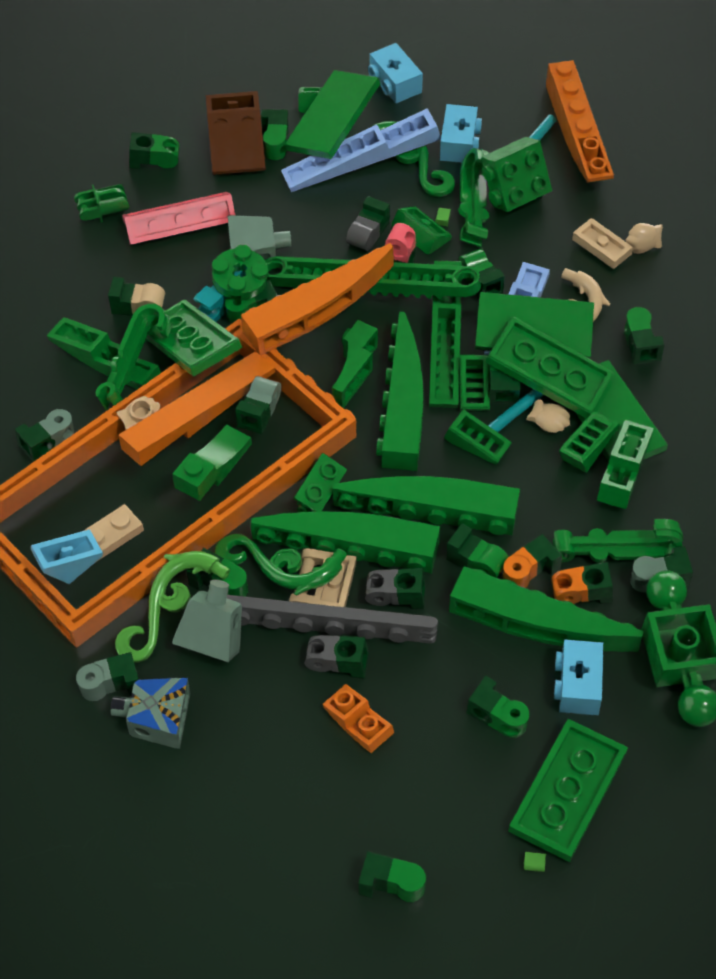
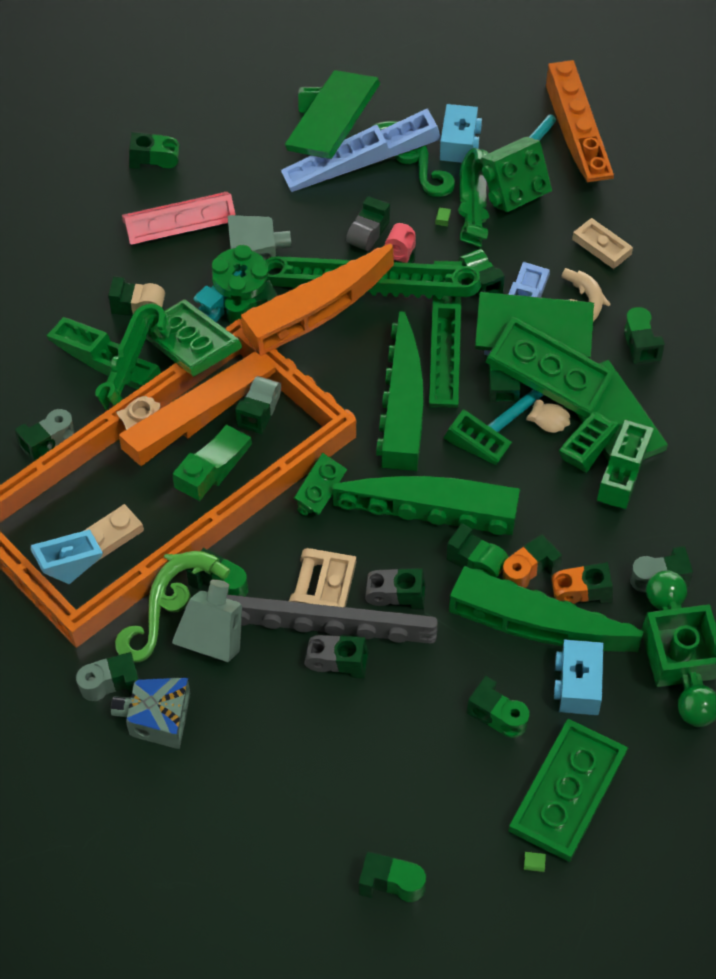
green arm [74,184,129,222] -> none
reddish brown slope [205,91,266,175] -> none
green plant [215,534,347,596] -> none
green slope [251,511,440,573] -> none
green leg [261,109,289,160] -> none
orange slope [323,684,394,753] -> none
green slope [332,320,378,409] -> none
medium azure brick [368,43,423,103] -> none
green slope [391,206,452,254] -> none
green slope [459,355,490,411] -> none
green piece [553,519,683,563] -> none
tan animal [626,223,663,254] -> none

